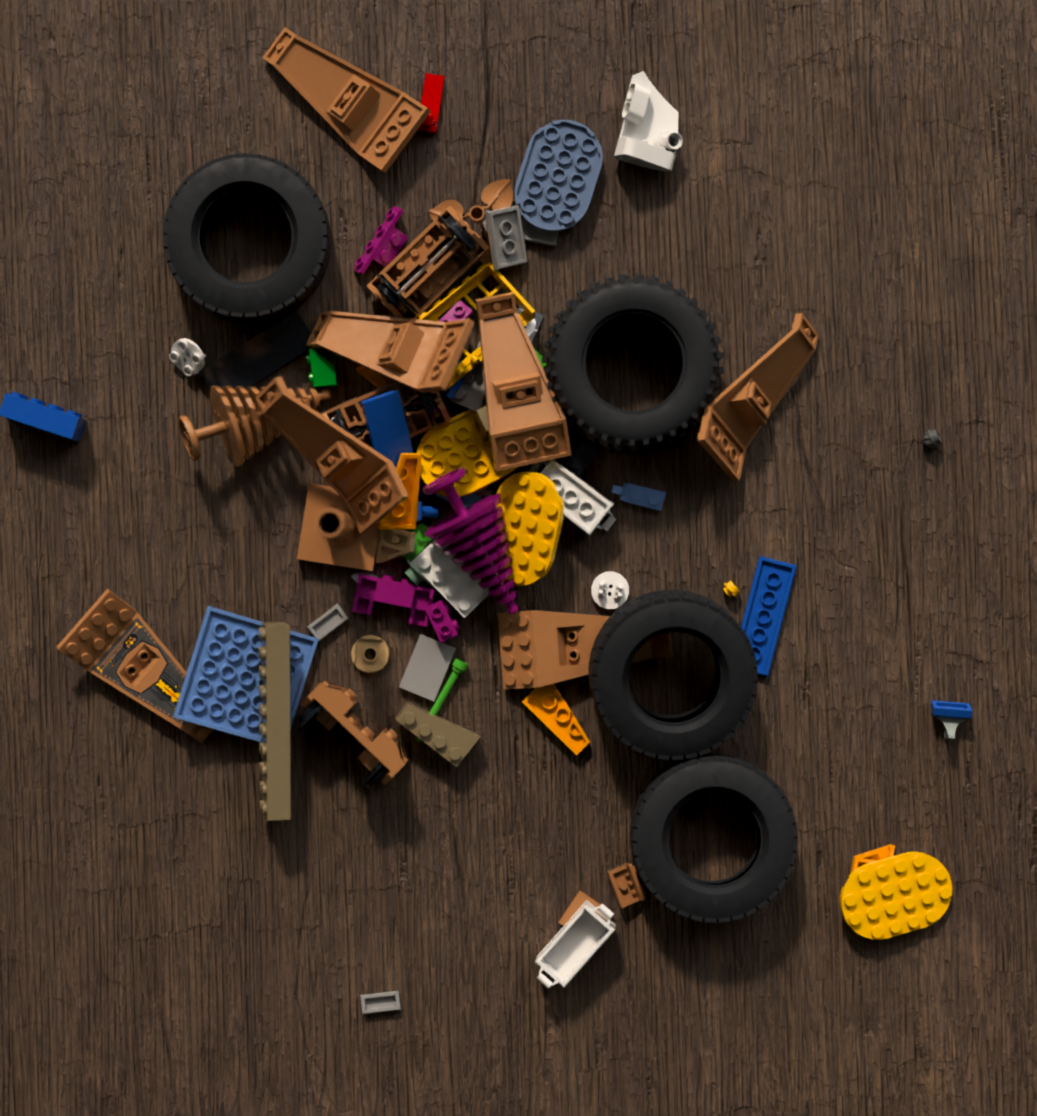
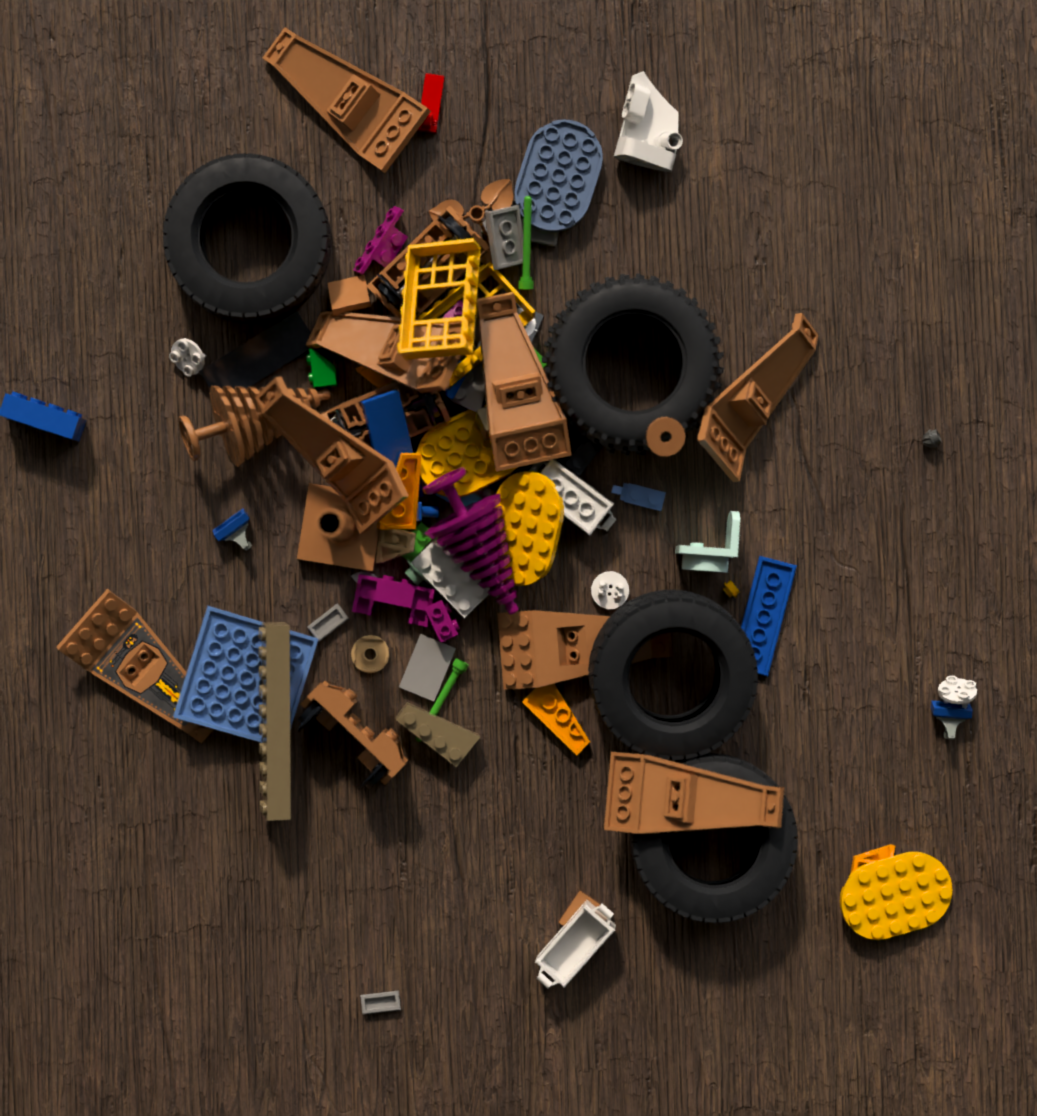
medium nougat bracket [606,863,646,908] -> none
none -> blue piece [212,508,252,550]
none -> medium nougat tile [327,275,371,315]
none -> yellow window [397,238,481,361]
none -> bright green piece [518,196,534,289]
none -> medium nougat wing [604,752,784,834]
none -> medium nougat tile [646,417,685,457]
none -> light aqua piece [675,511,740,573]
none -> white plate [938,676,977,709]

